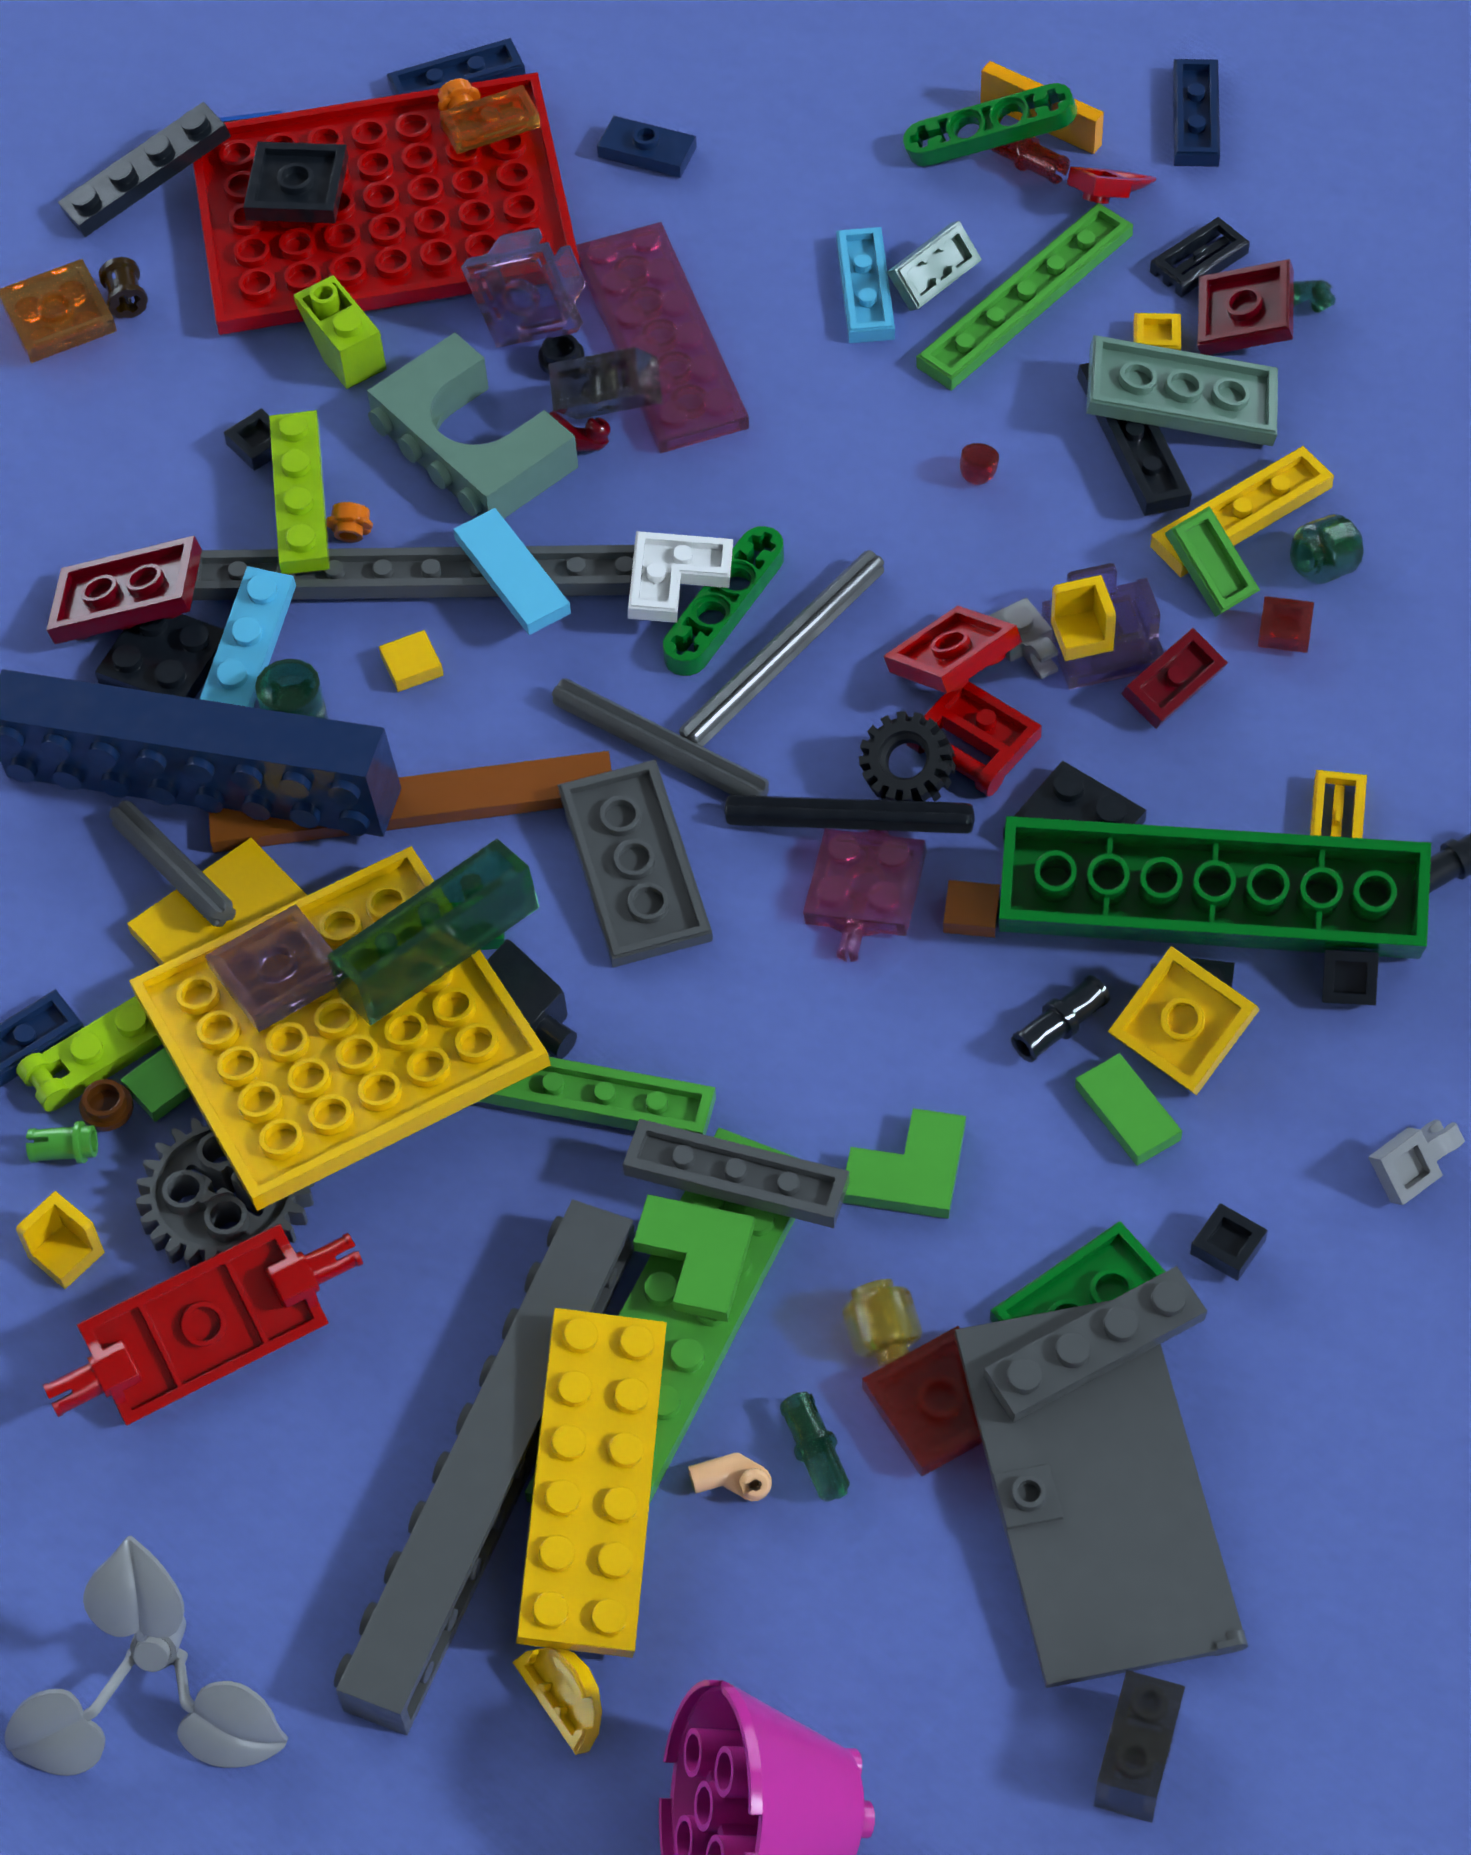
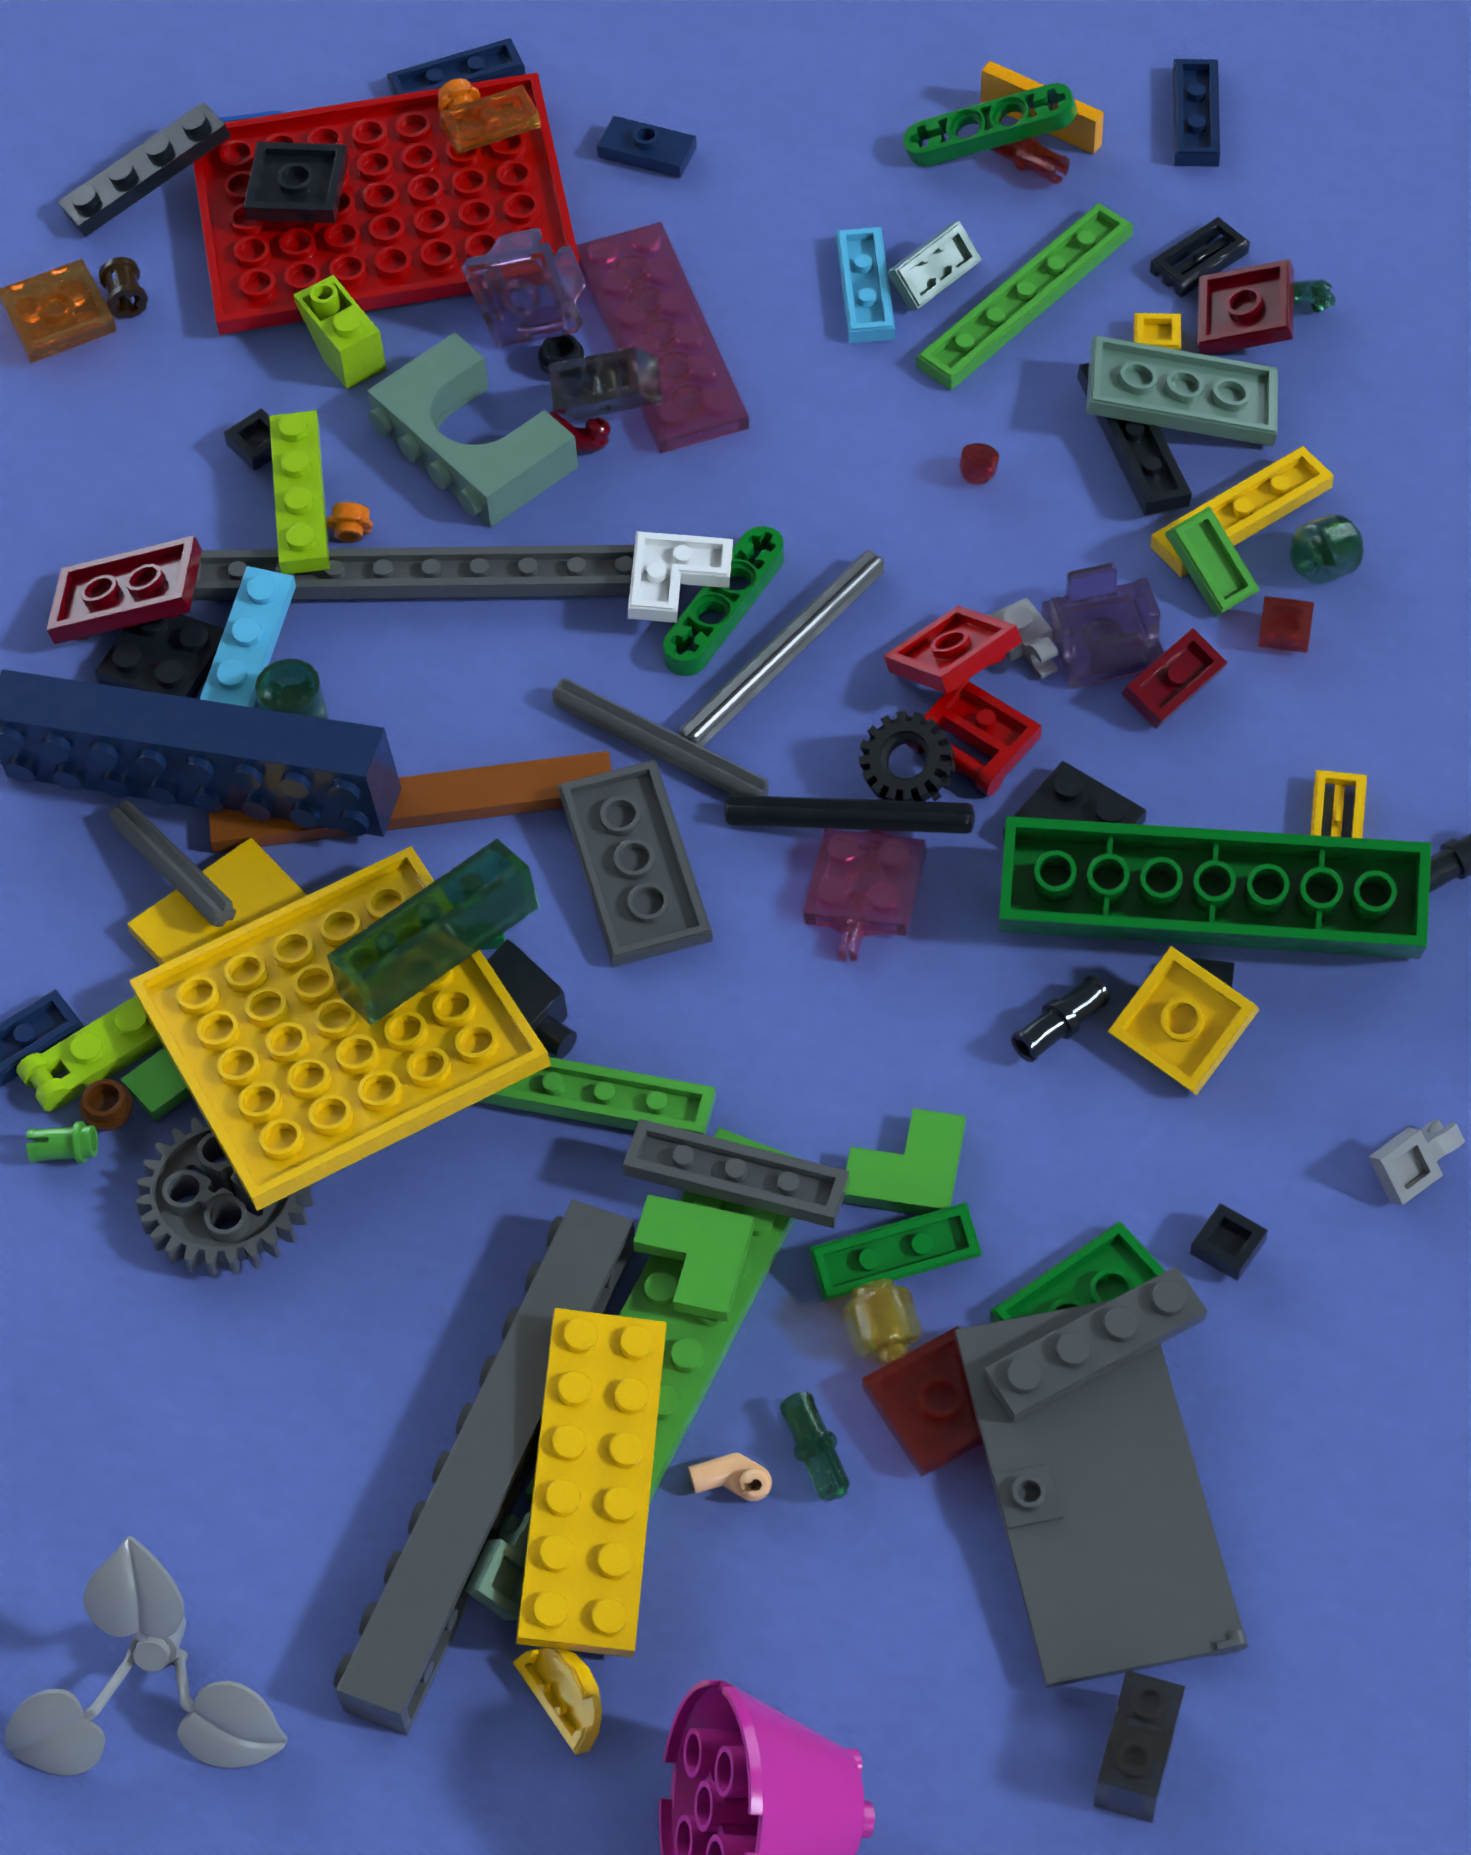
yellow panel [16,1191,105,1289] -> none
red plate [42,1224,363,1426] -> none
tile [205,904,350,1032] -> none
yellow tile [379,630,444,692] -> none
medium azure tile [453,508,571,635] -> none
dark orange tile [943,880,1000,938] -> none
yellow panel [1051,575,1116,661] -> none
red plate [1067,167,1157,204] -> none
bright green tile [1075,1053,1182,1166] -> none
black plate [1322,948,1379,1005] -> none
none -> sand green plate [465,1512,530,1620]
none -> green tile [807,1202,982,1302]

